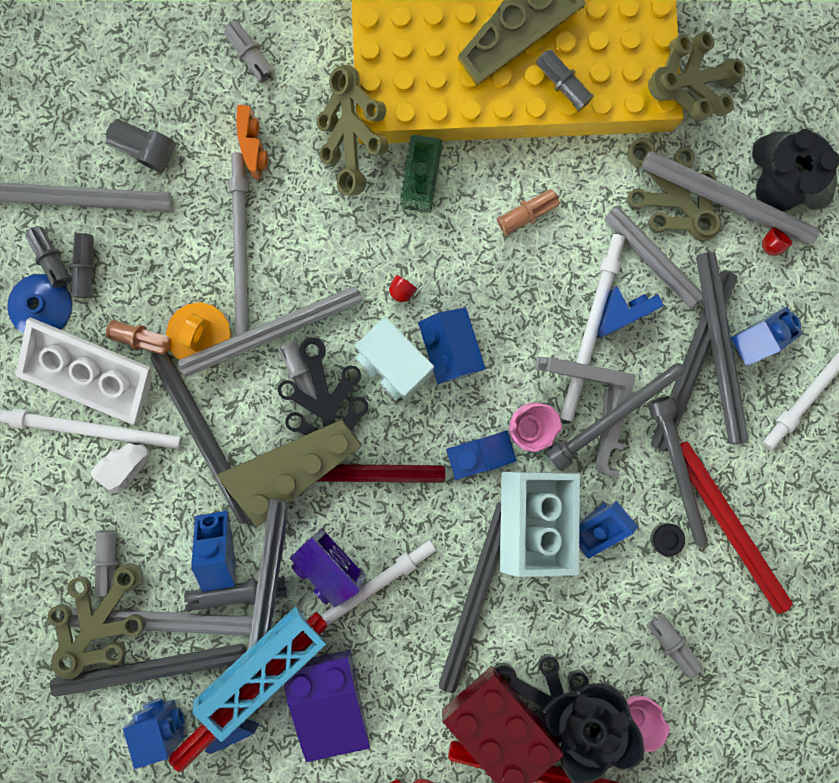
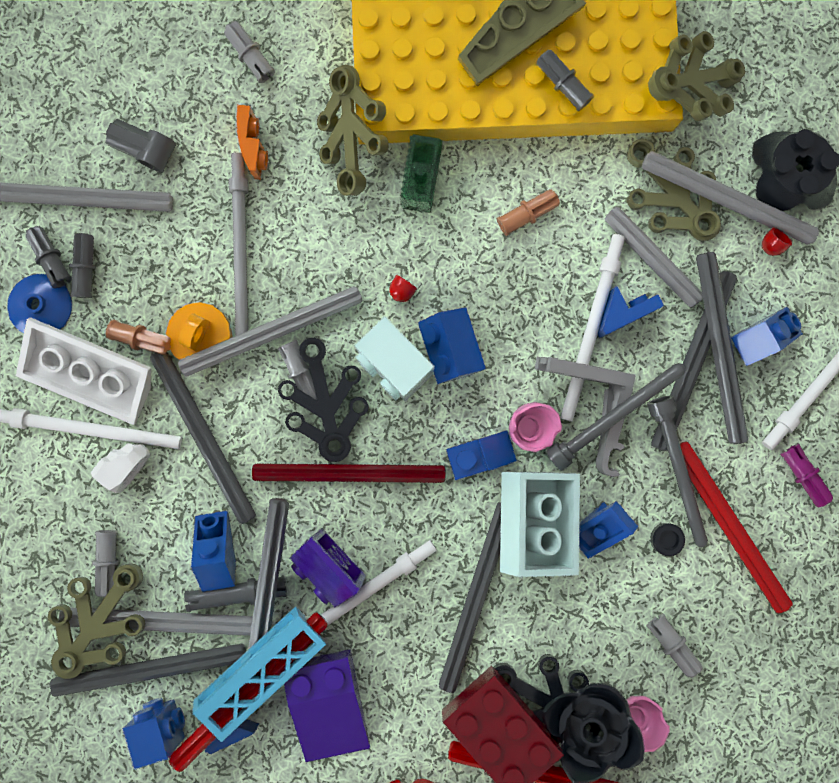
olive wing [216,419,362,527] -> none
none -> magenta axle [780,443,833,508]

